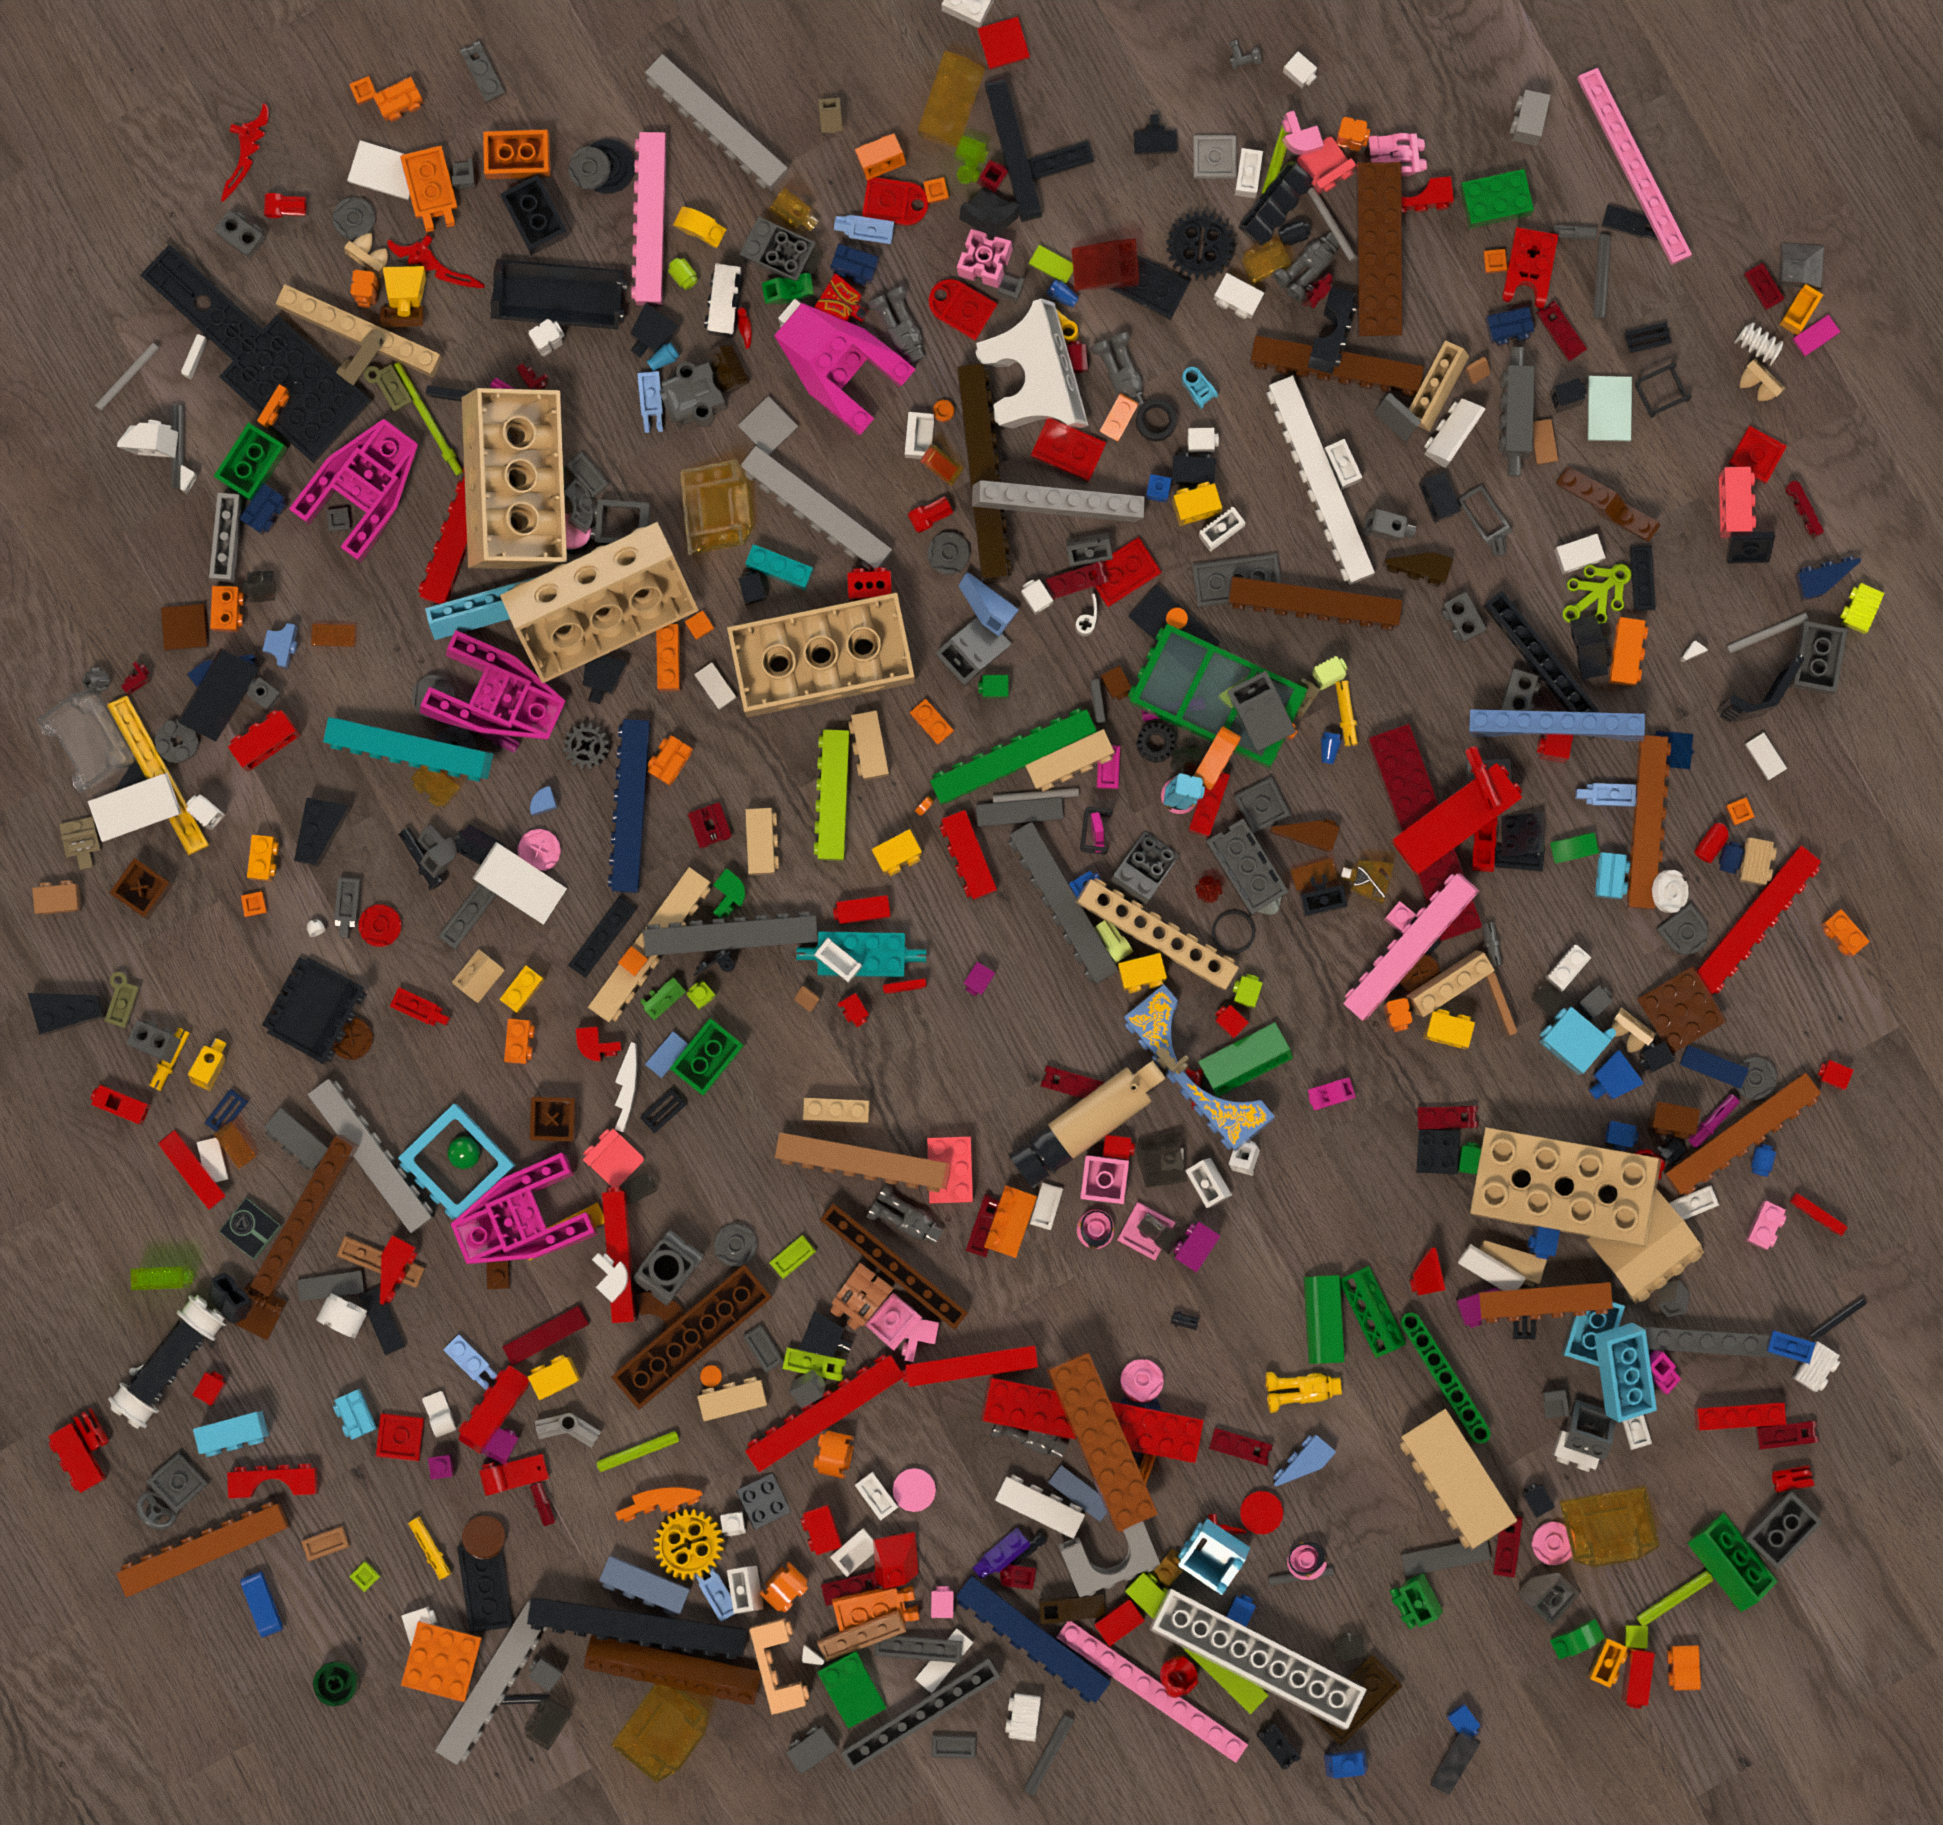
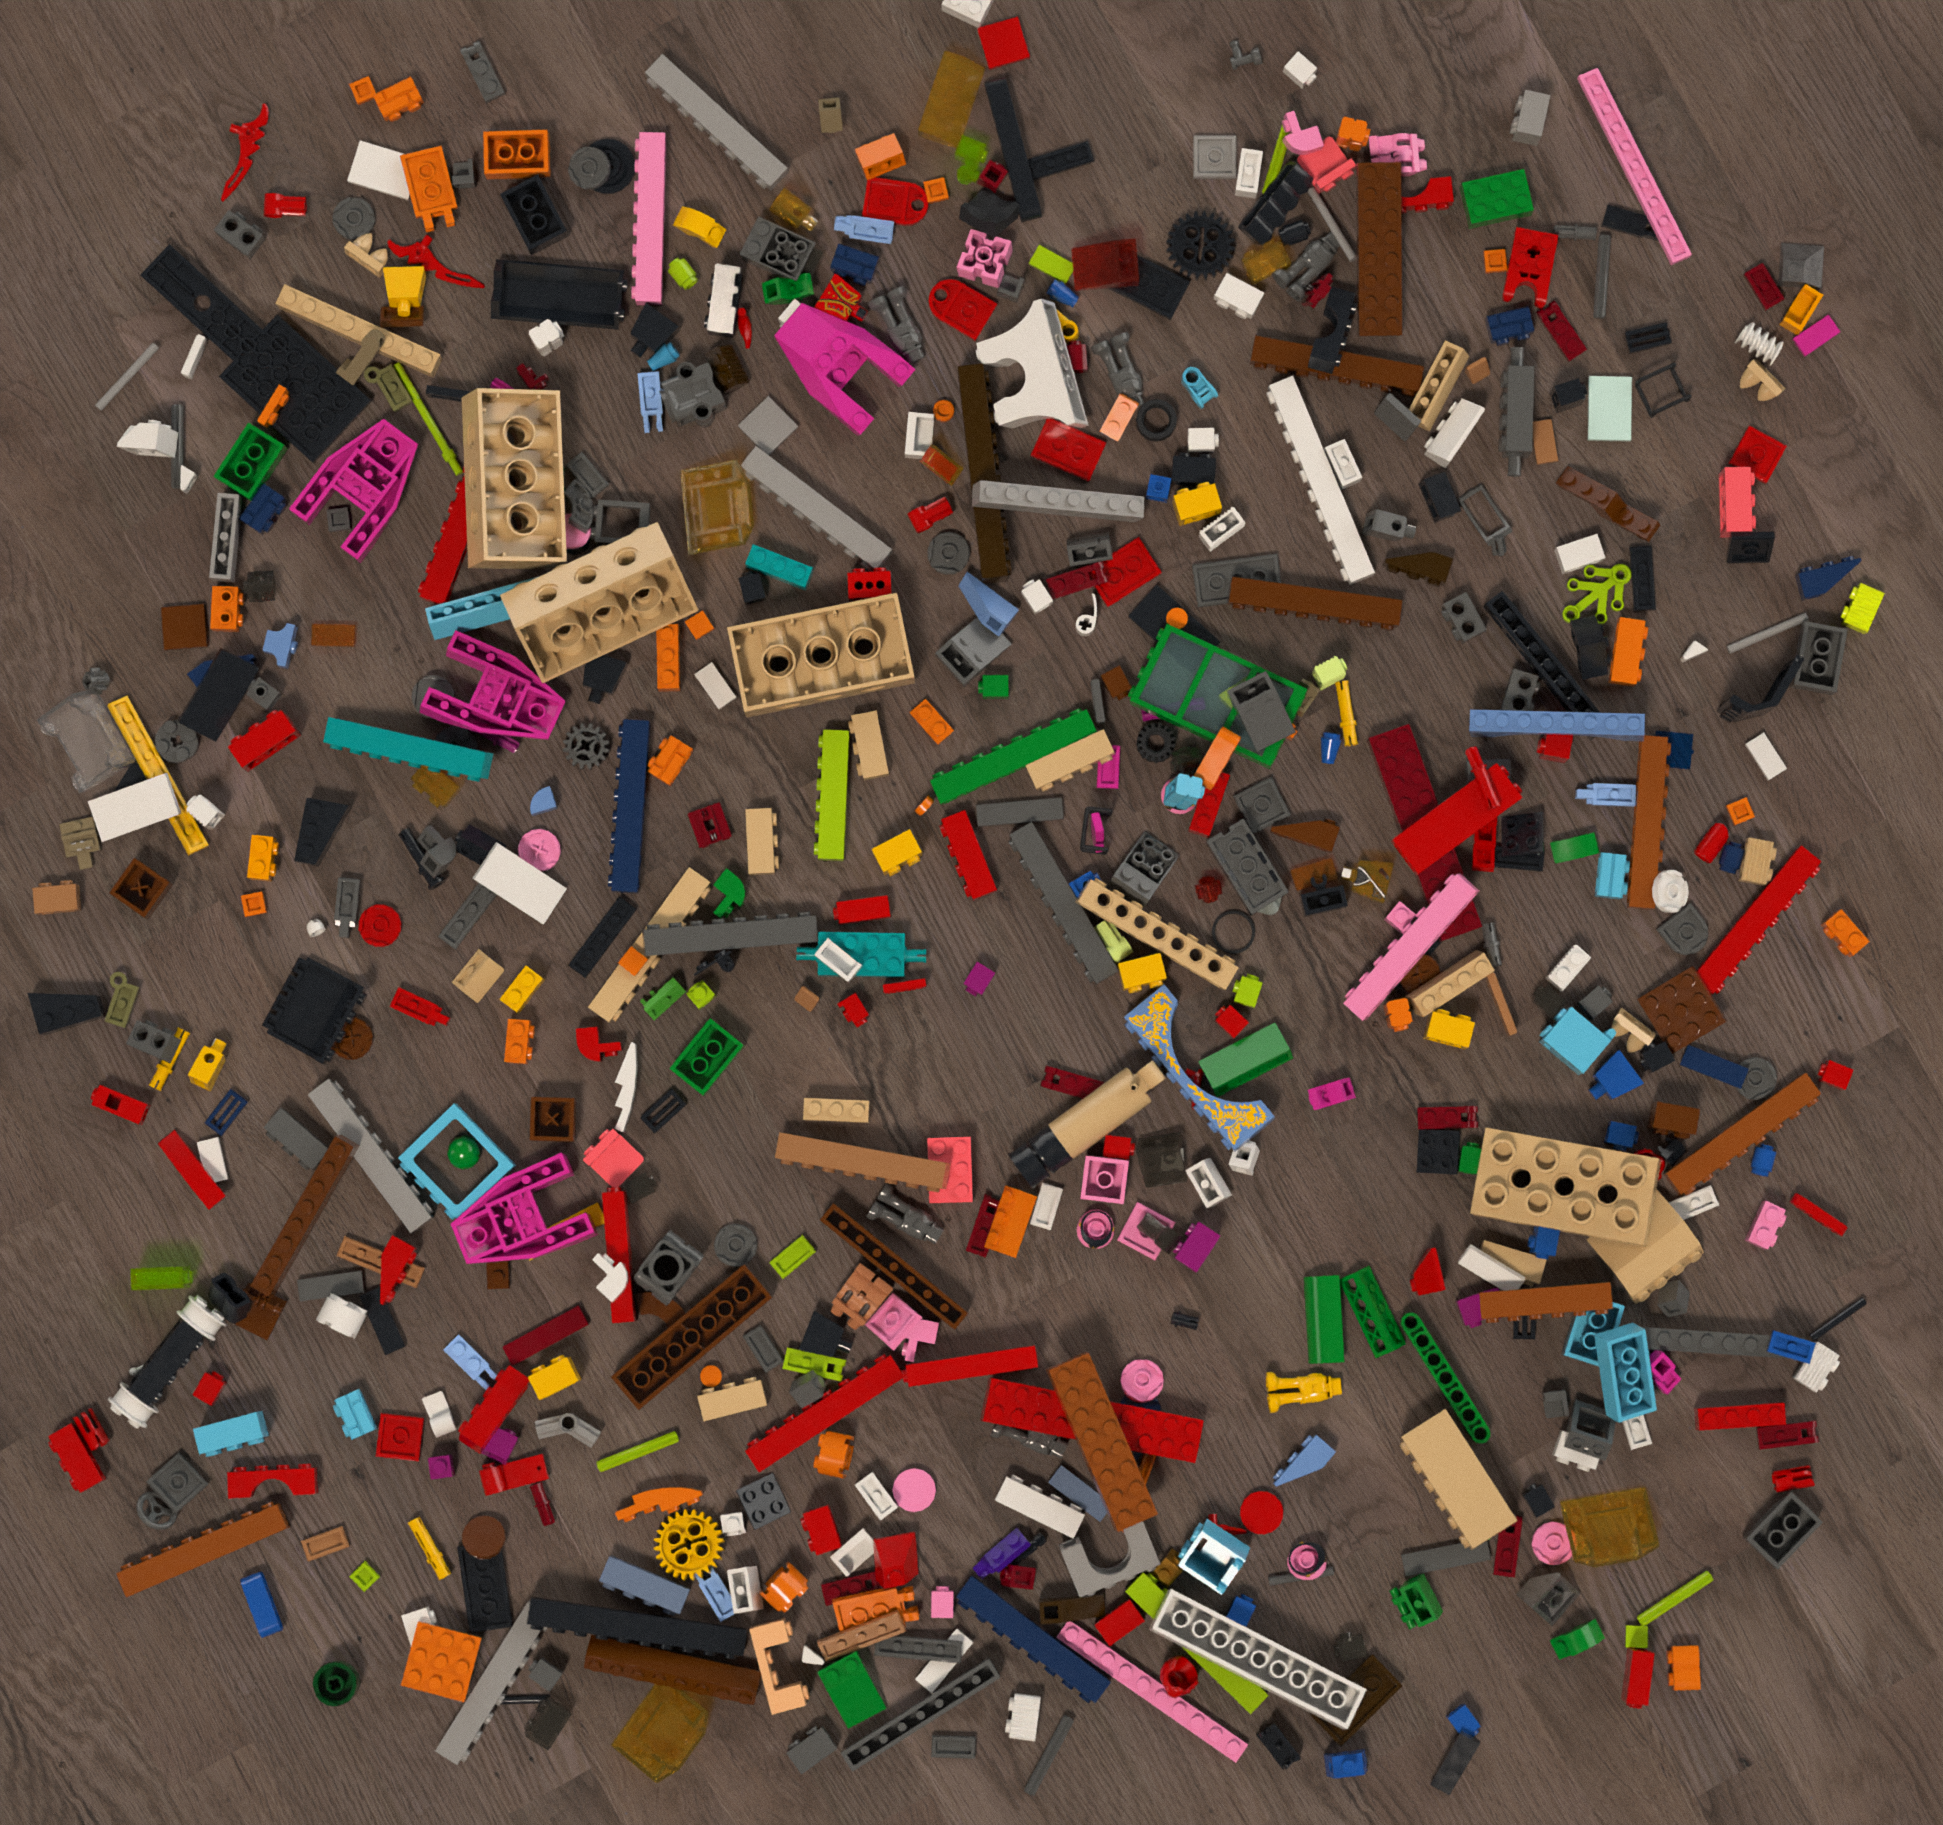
dark red bracket [121,661,150,696] -> none
clear orange tile [213,1121,256,1169] -> none
black slope [219,1198,282,1260] -> none
orange brick [350,270,380,308] -> none
medium blue tile [645,1032,689,1078] -> none
light grey bar [993,788,1079,803] -> none
black hinge [1133,114,1177,155] -> none
dark tan bracket [1156,1047,1190,1074] -> none
dark red plate [1209,1428,1273,1466] -> none
light orange brick [1587,1637,1628,1688] -> none
green slope [1687,1512,1778,1612] -> none
magenta axle [1688,1093,1740,1148] -> none
dark red plate [1785,481,1824,539] -> none

